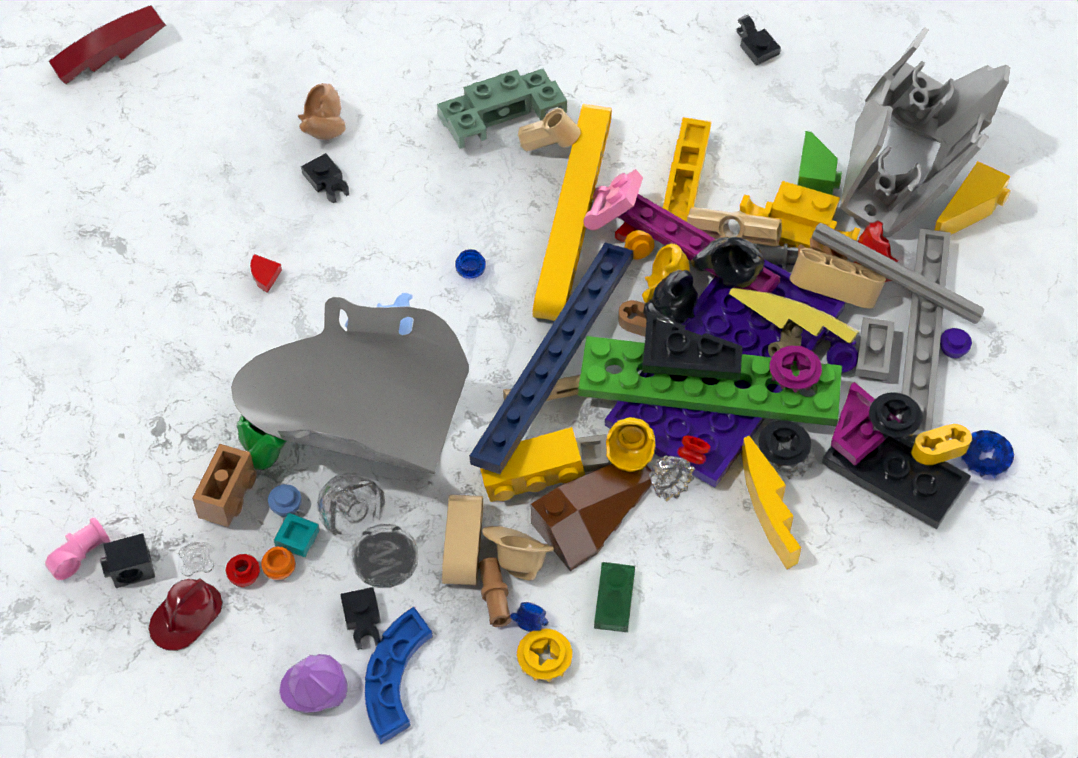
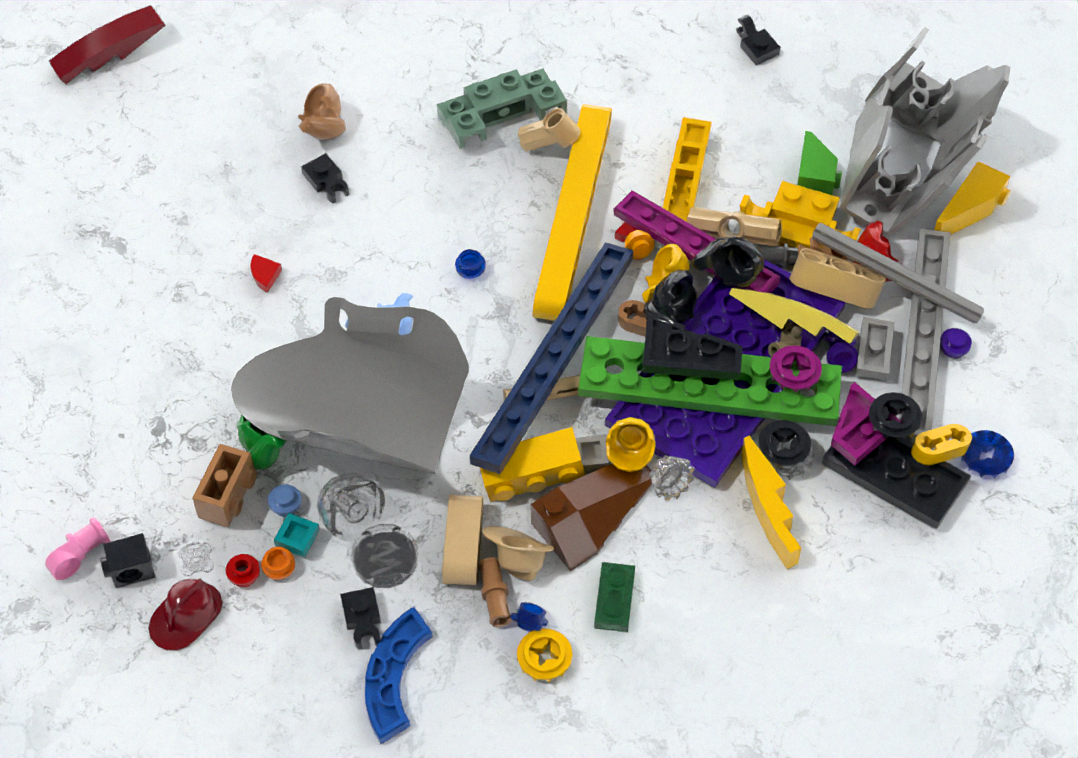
medium lavender piece [279,654,348,713] -> none
bright pink plate [584,169,643,230] -> none
red bush [677,436,711,464] -> none

